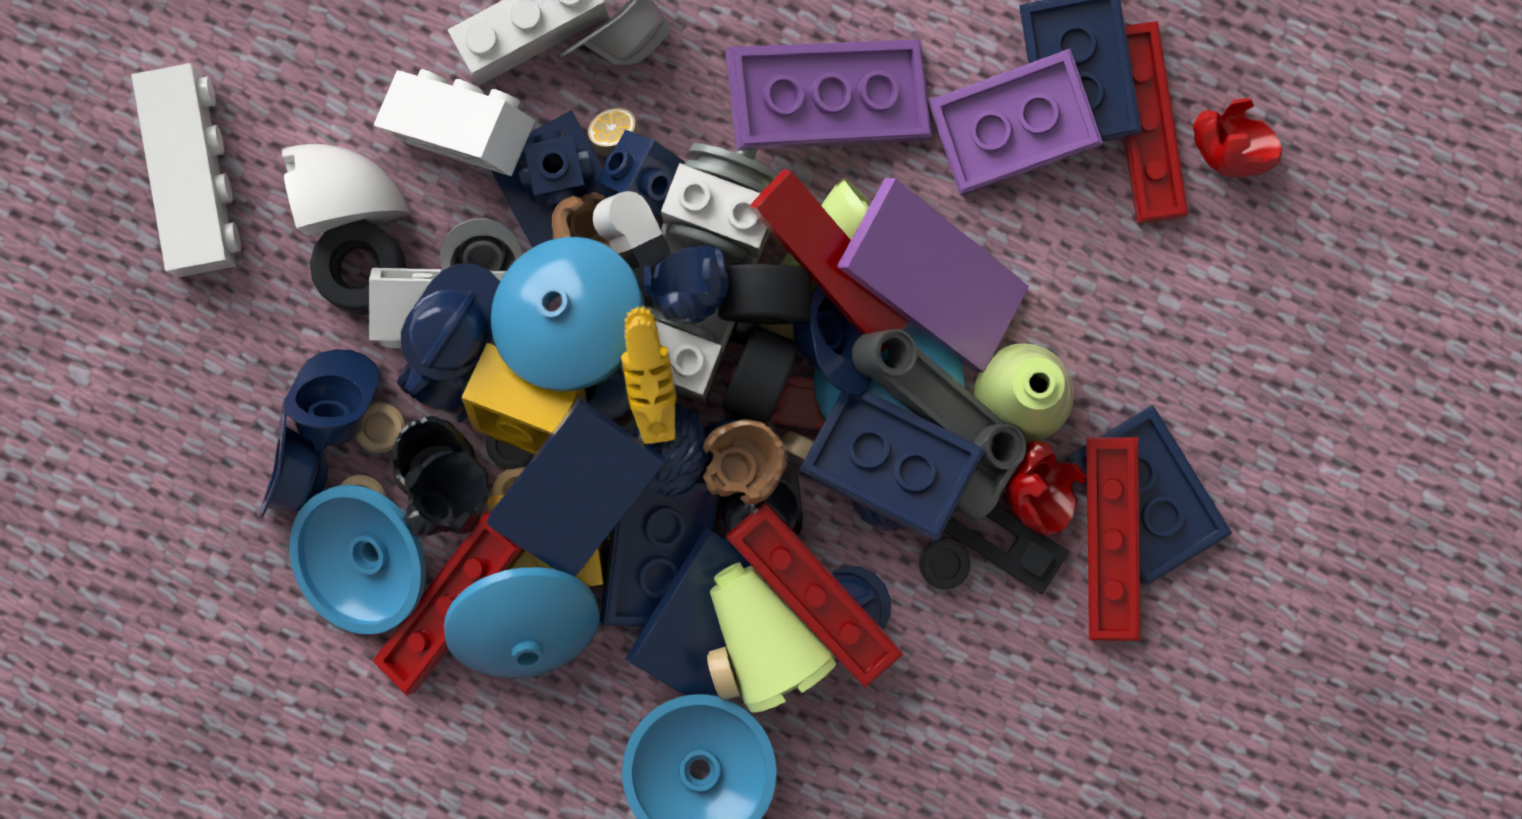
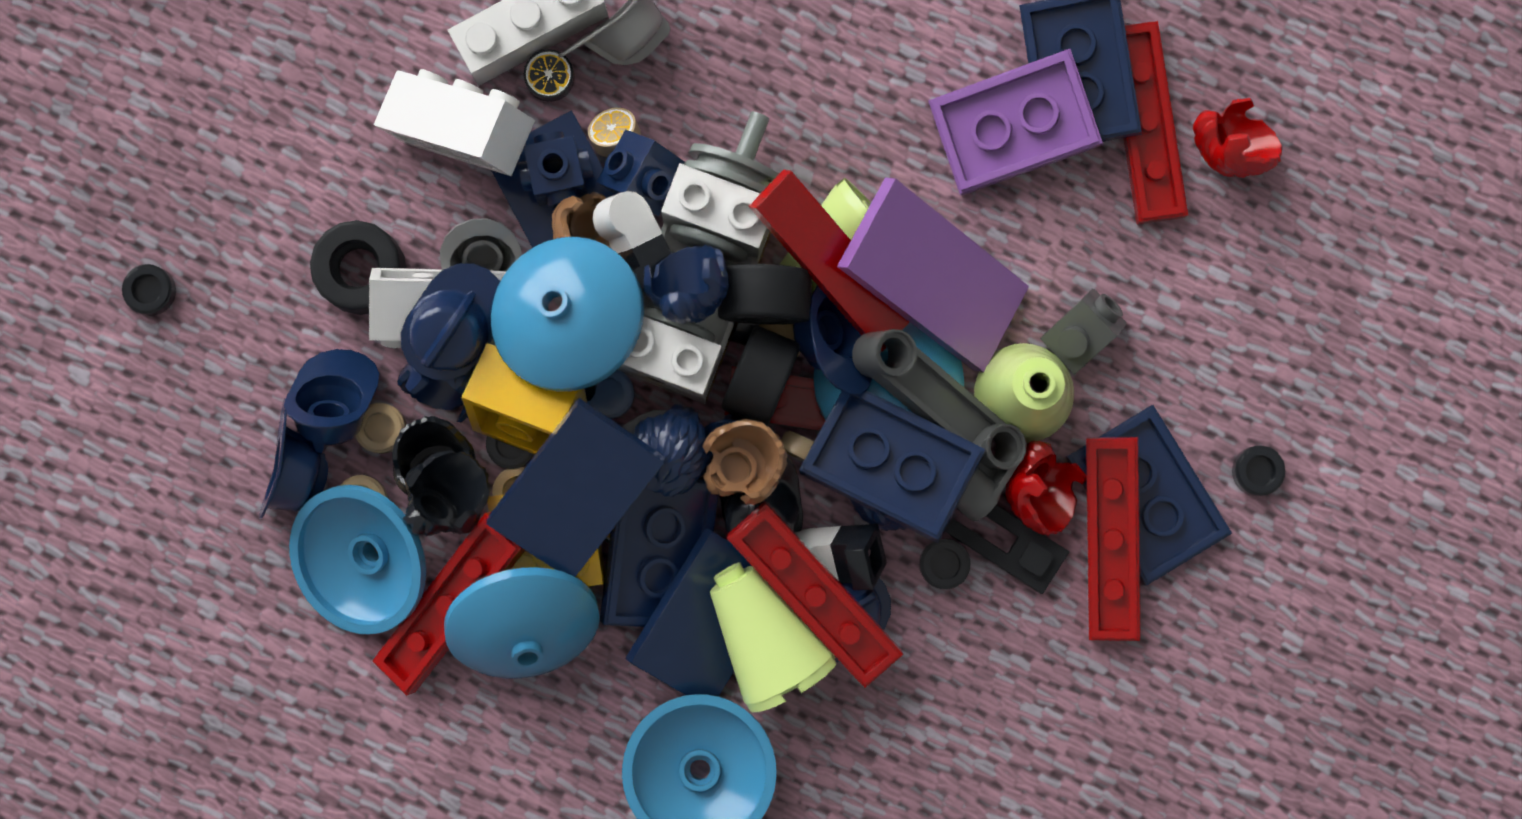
white brick [131,63,241,277] -> none
white brick [282,144,411,236] -> none
yellow hinge [621,306,677,444] -> none
tan tile [707,646,741,701] -> none
medium lavender tile [725,39,932,151] -> none
none -> black tile [122,264,176,316]
none -> black tile [523,49,575,102]
none -> black leg [795,524,887,590]
none -> dark grey bracket [1040,288,1127,375]
none -> black tile [1232,445,1285,496]

